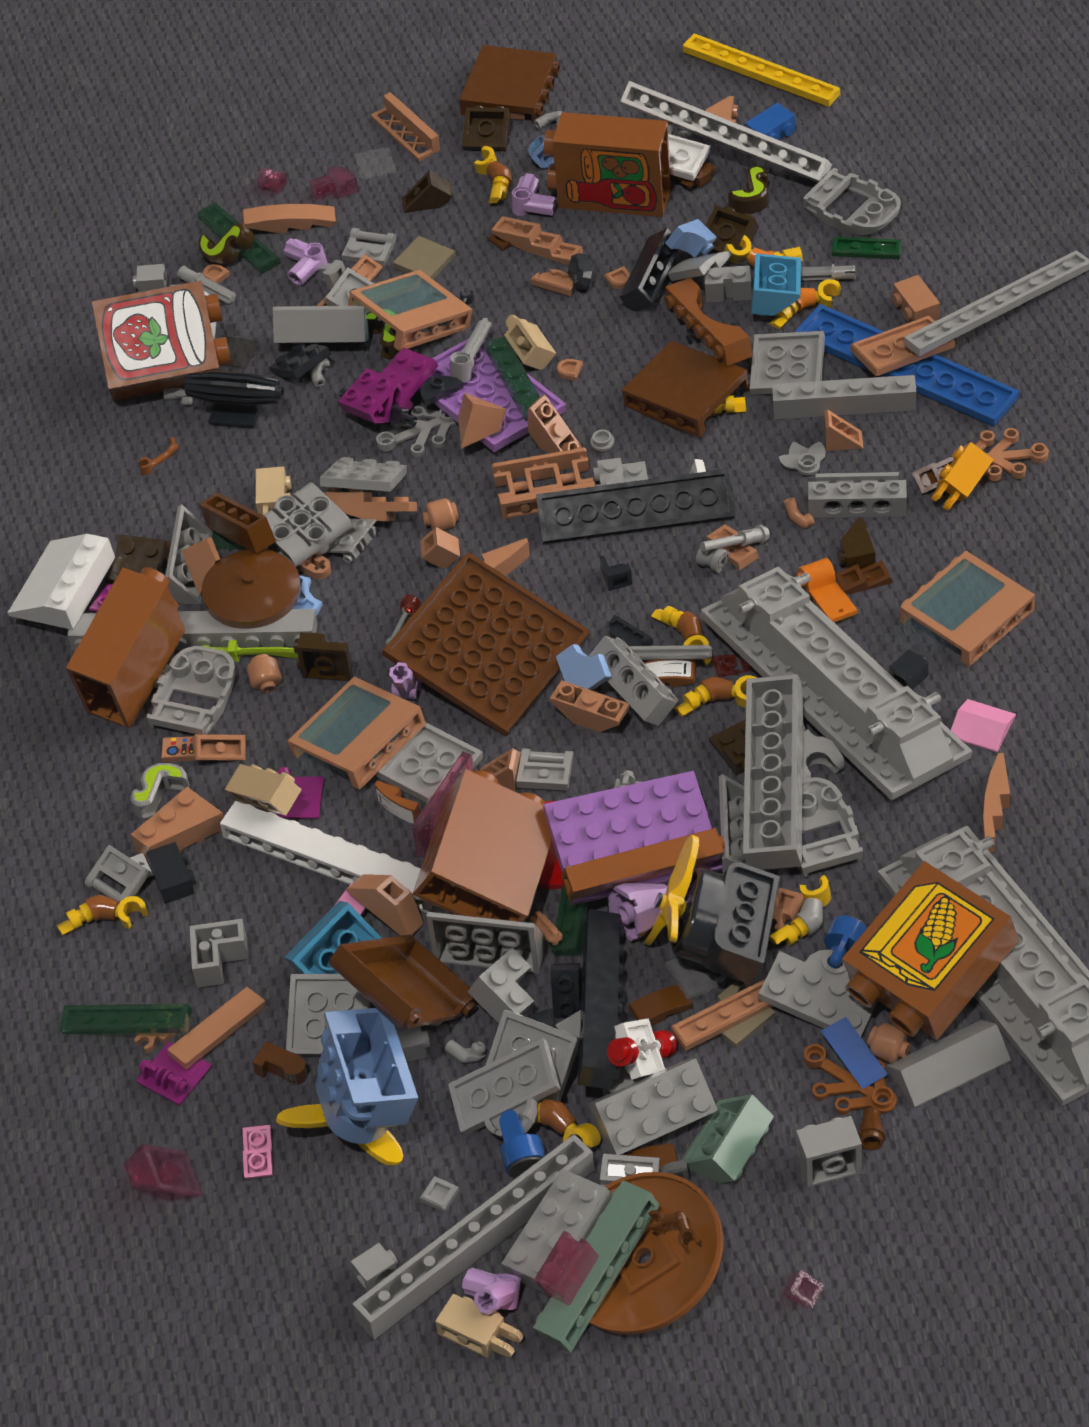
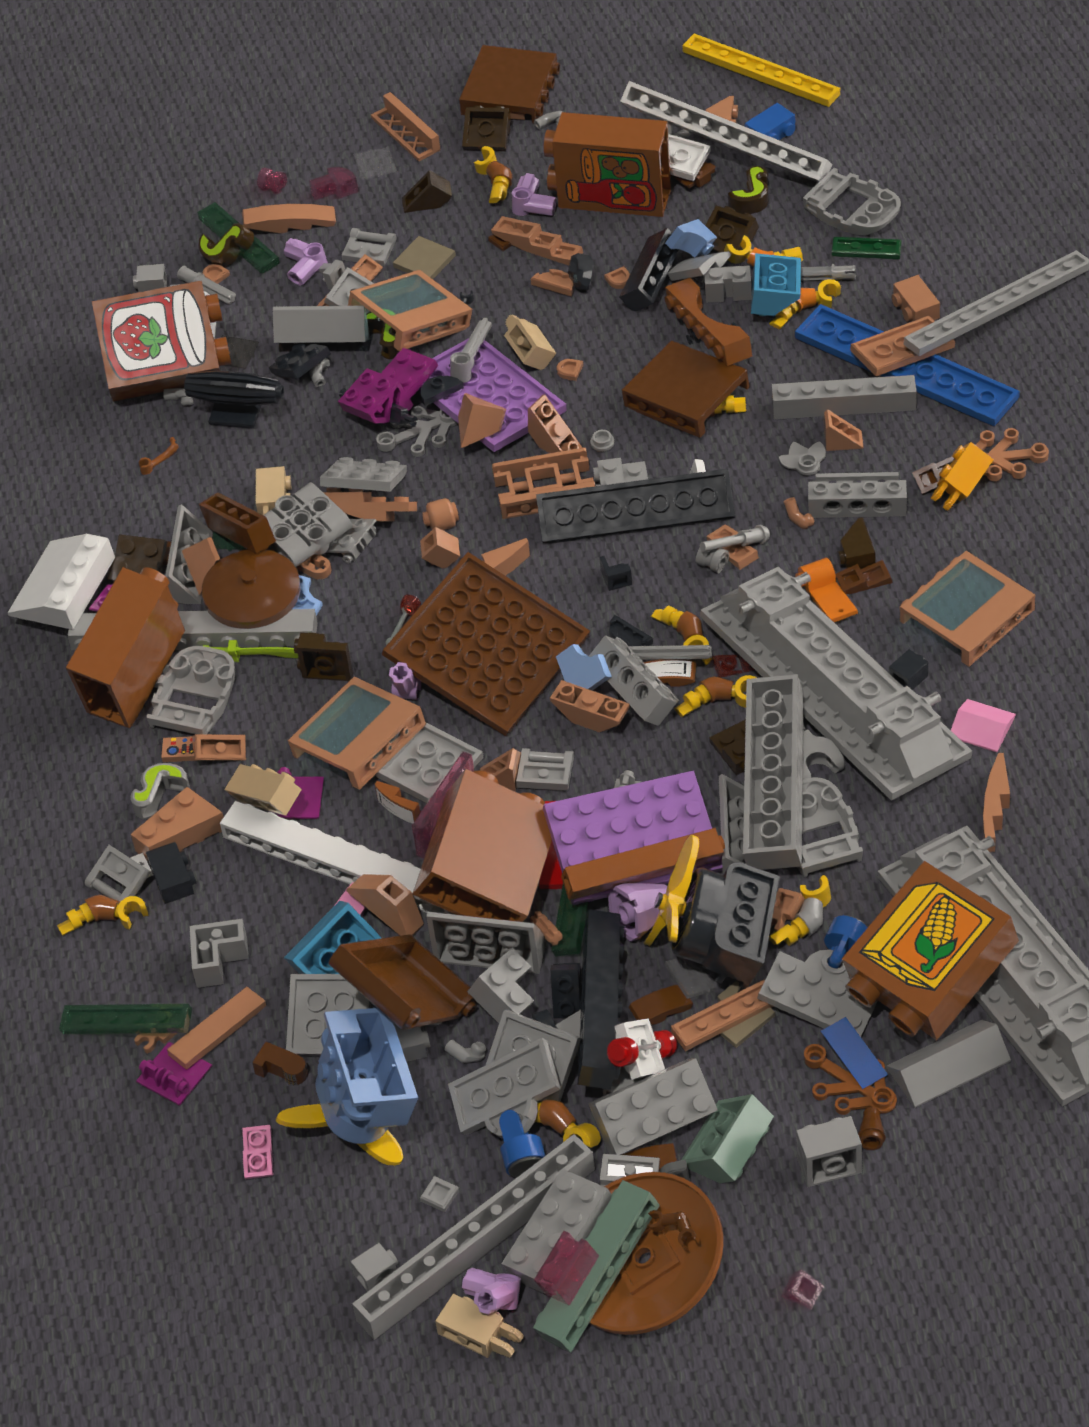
clear pink slope [124,1144,203,1198] -> none
nougat head [246,654,282,693] -> none
clear green plate [484,336,540,421] -> none
medium blue rock [528,135,554,168] -> none
light grey plate [750,331,825,395] -> none
nougat head [867,1023,910,1063] -> none

